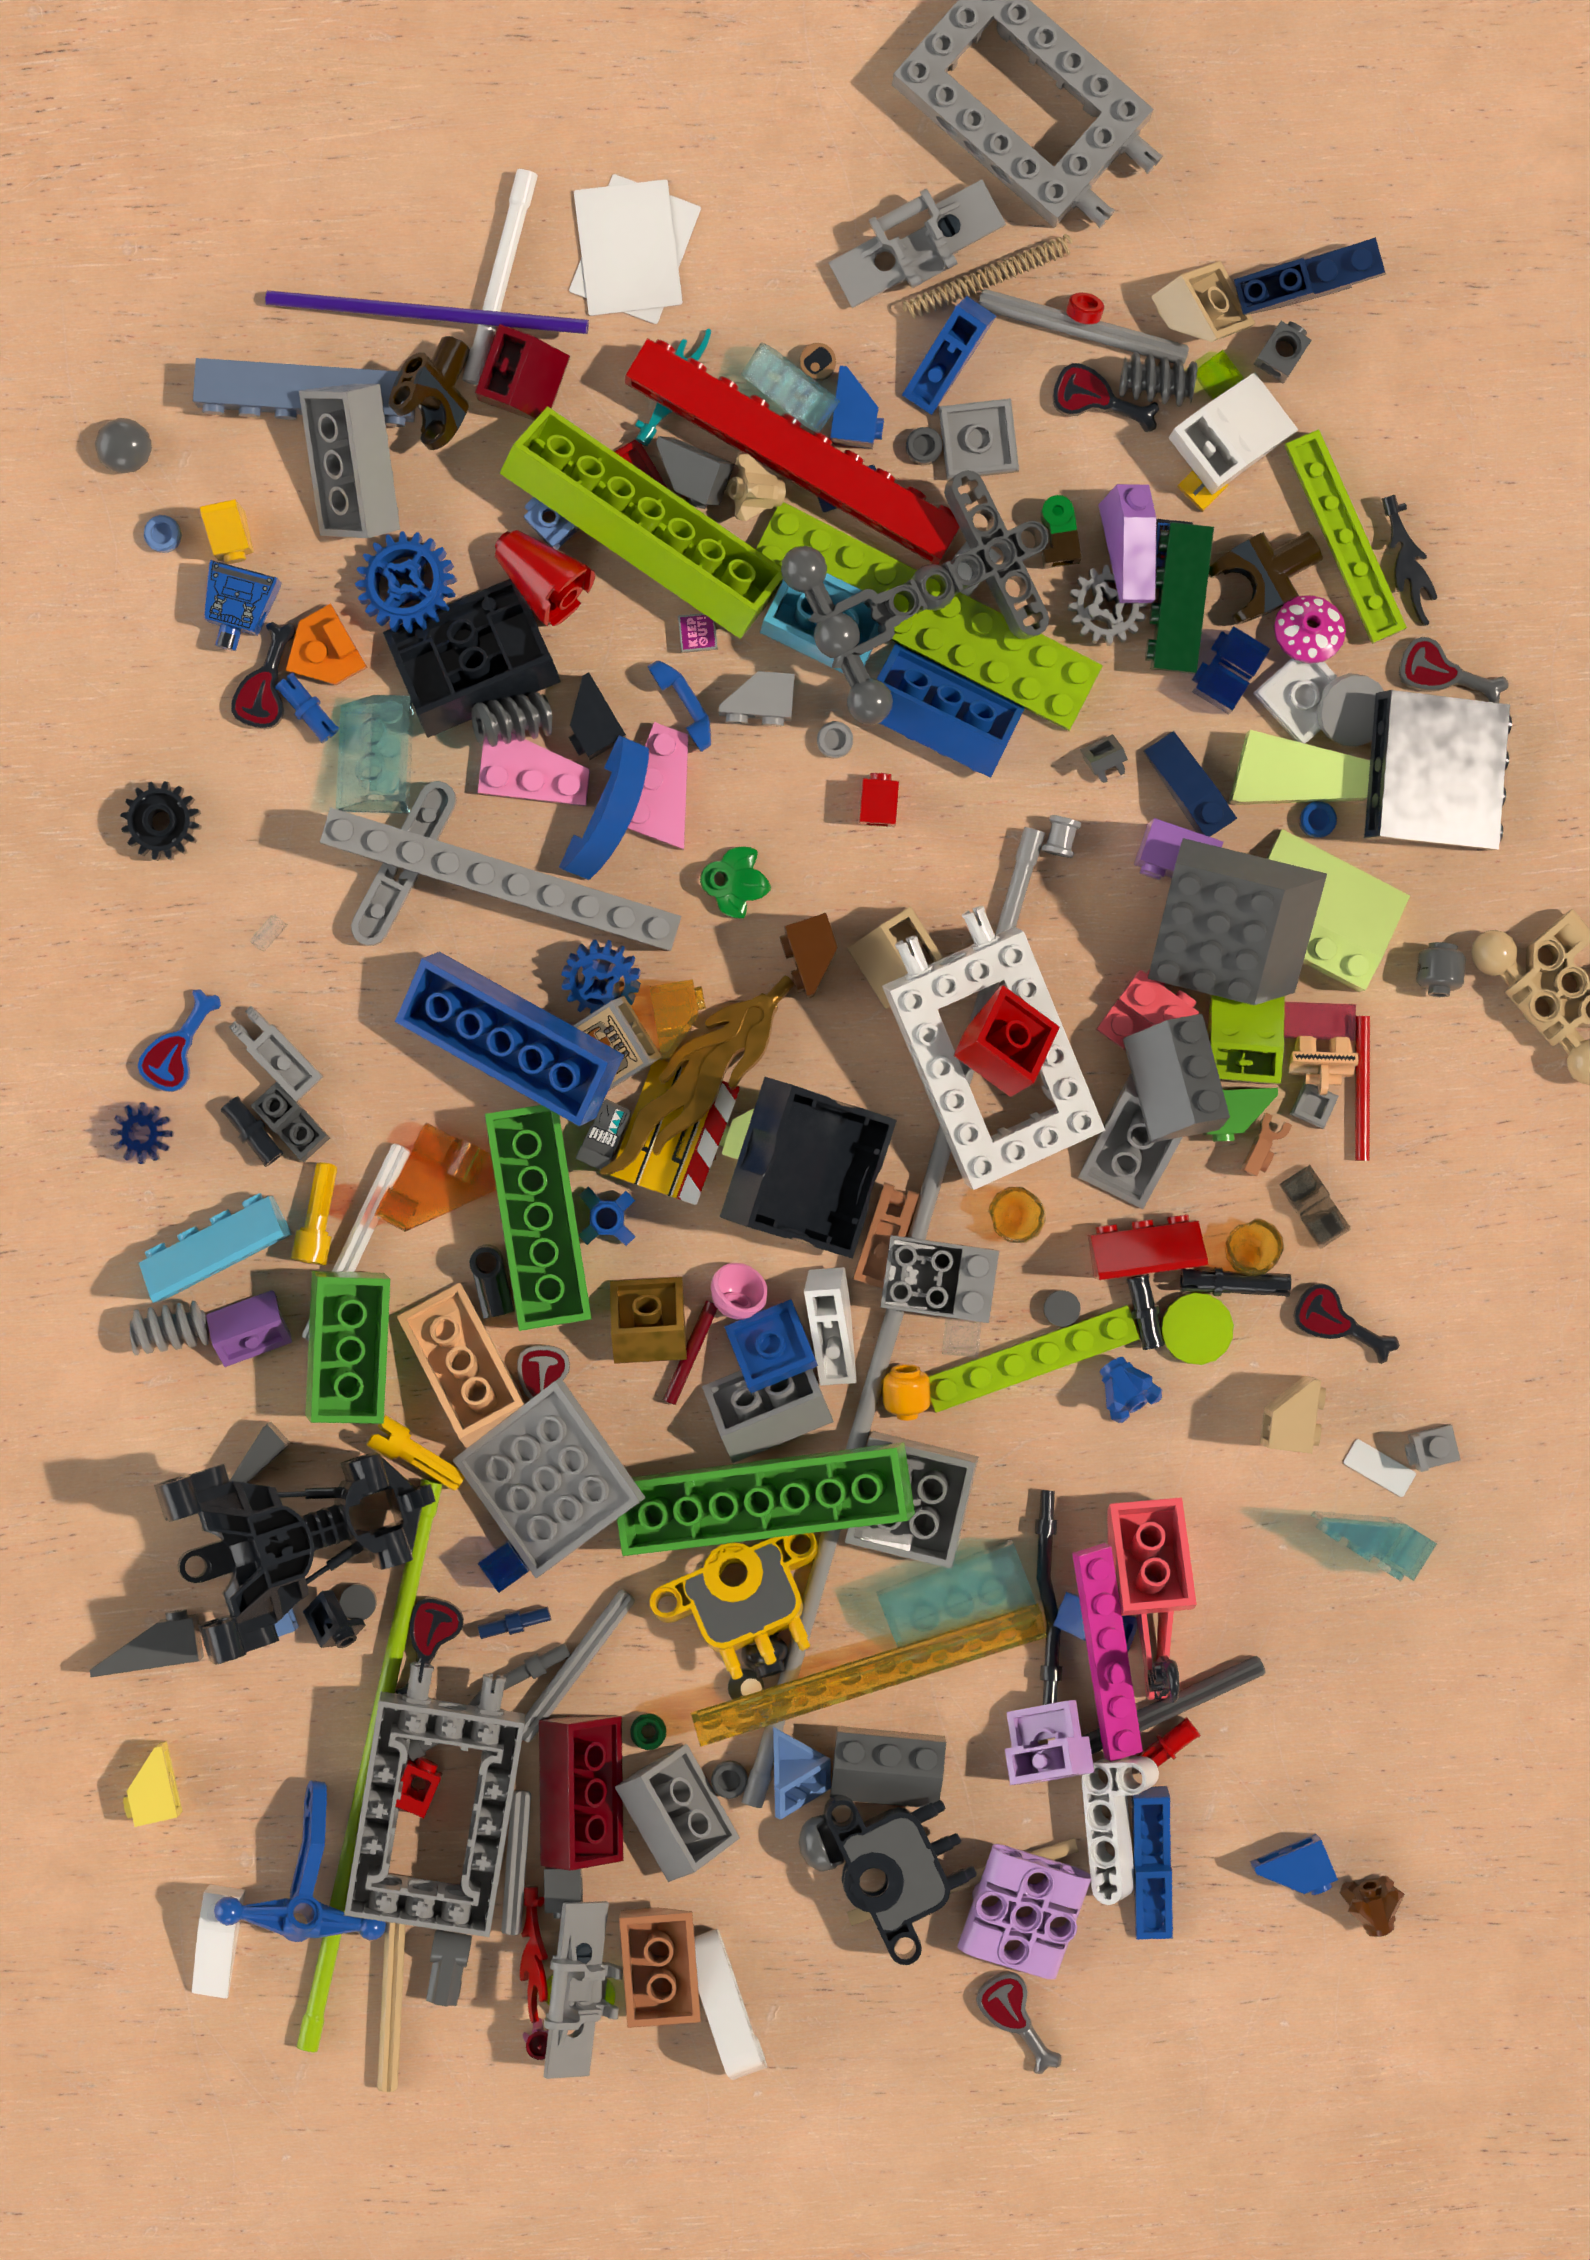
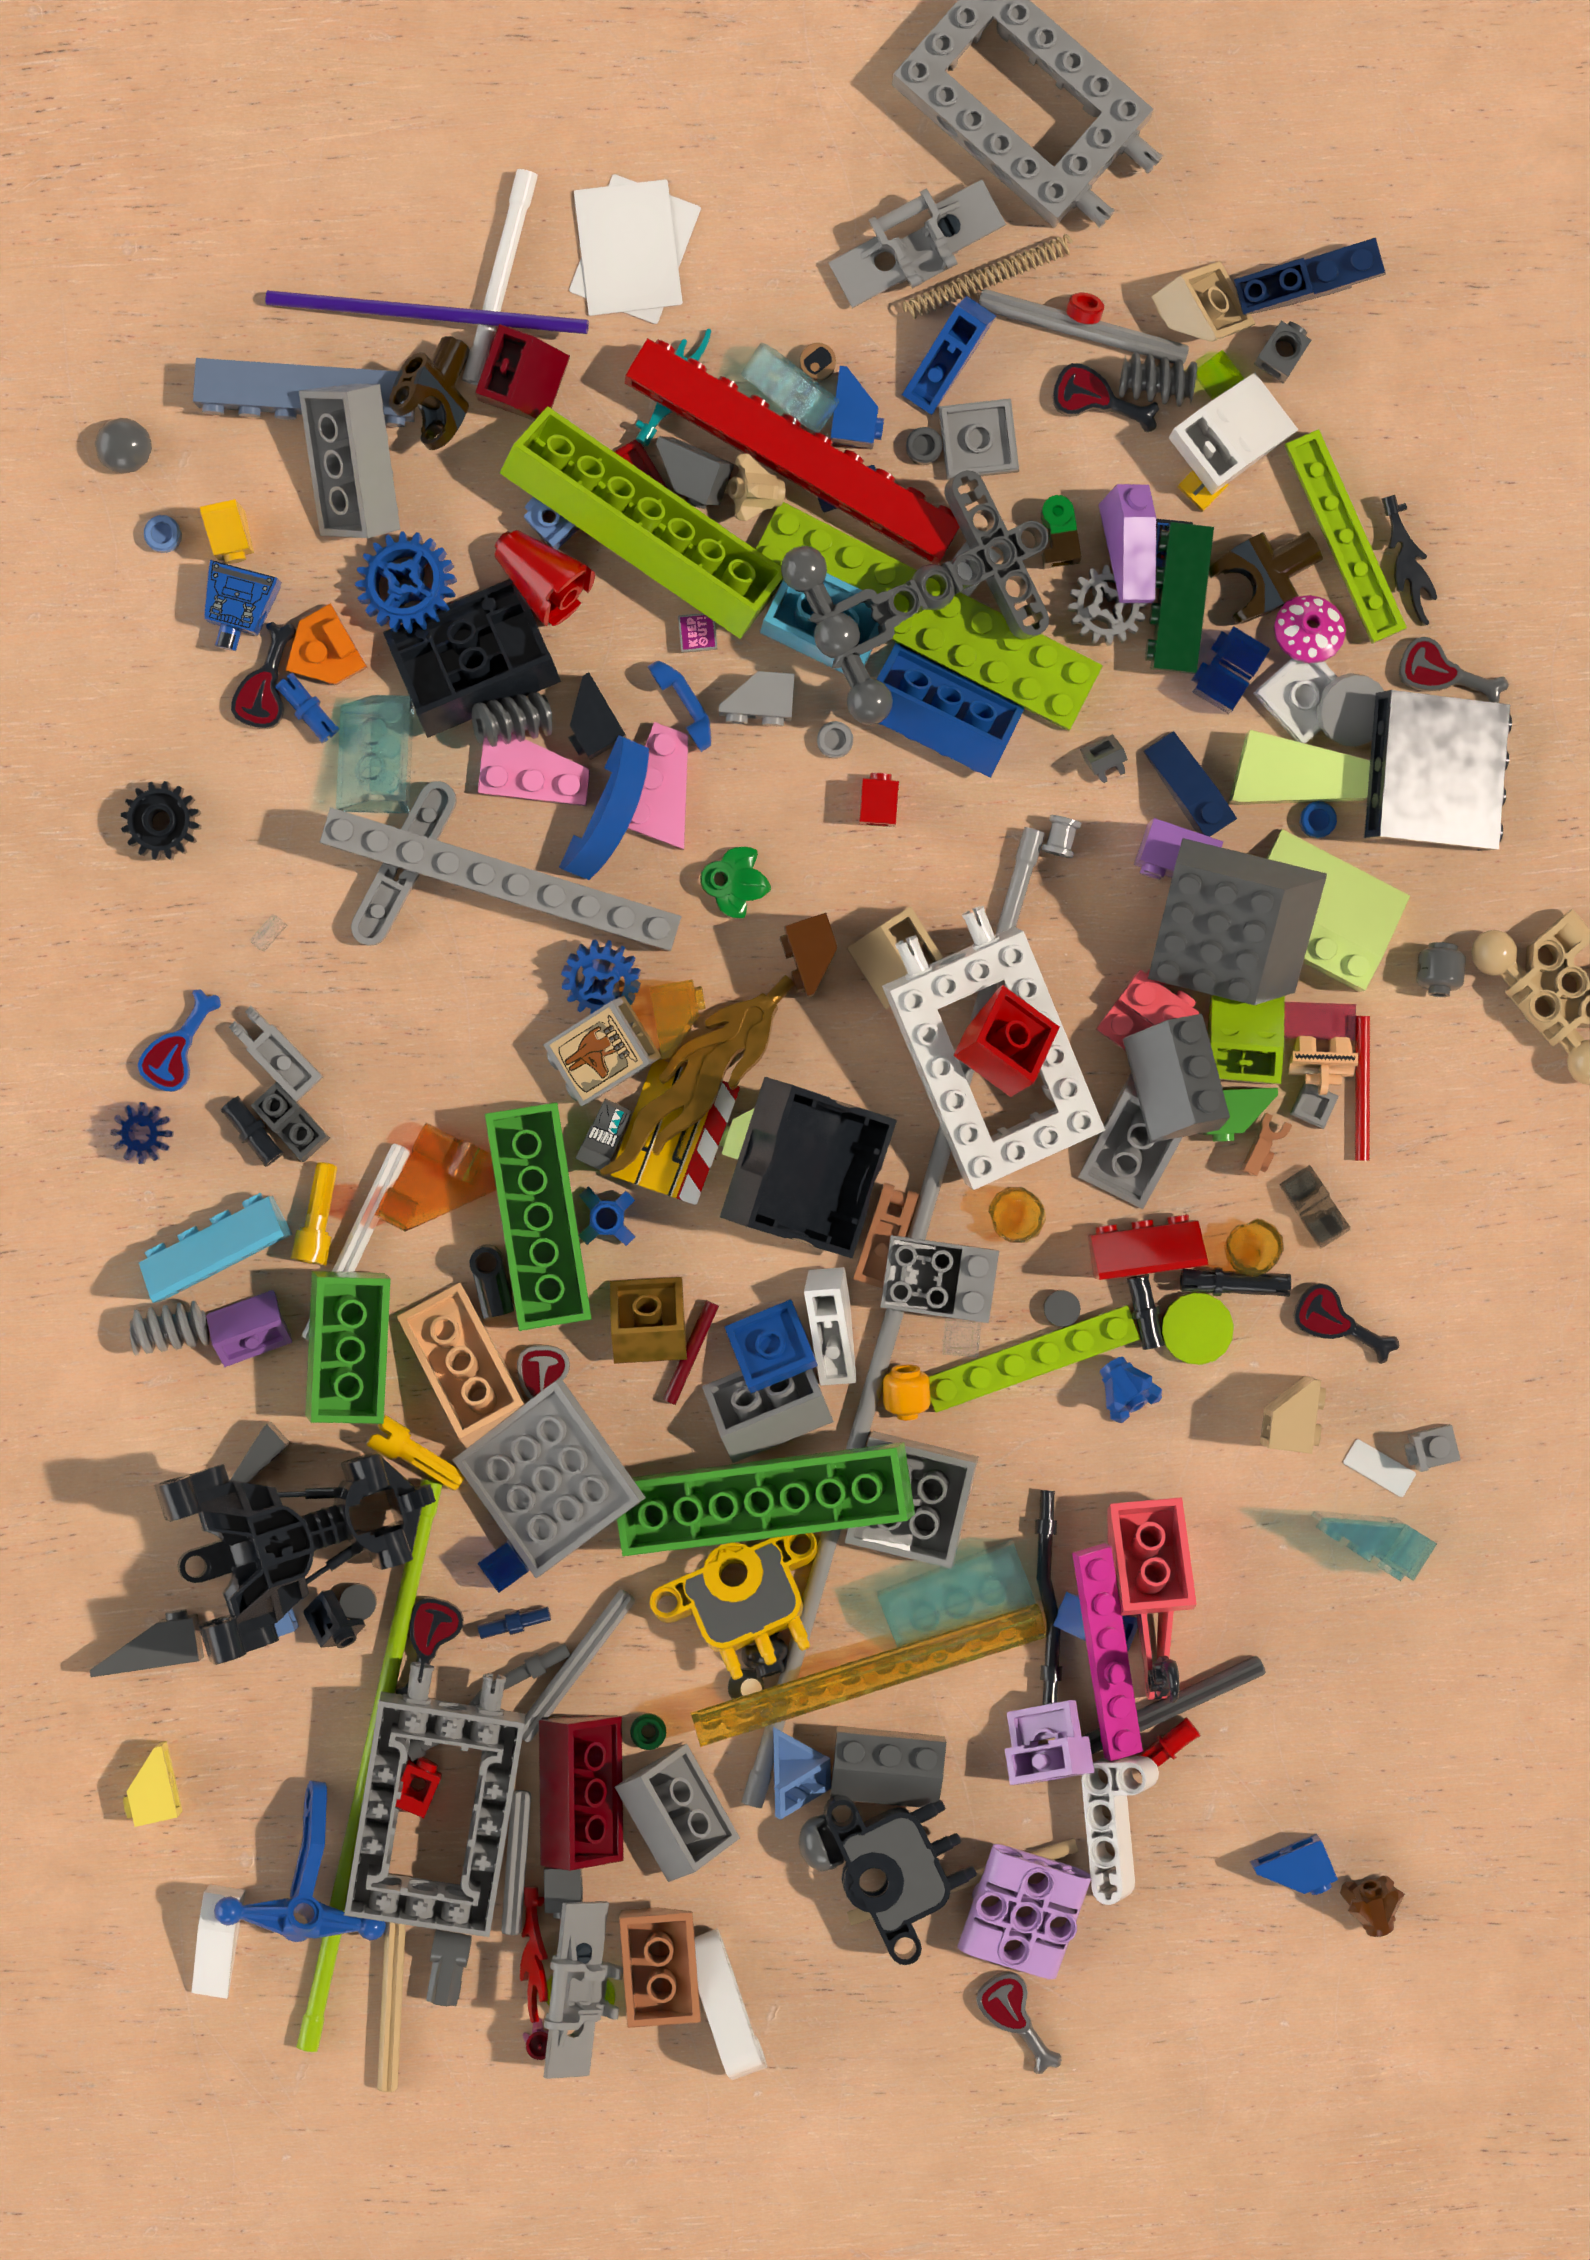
blue brick [395,951,624,1126] -> none
bright pink piece [711,1263,767,1320] -> none
dark grey tile [711,1760,748,1799] -> none
blue slope [1131,1786,1173,1940] -> none

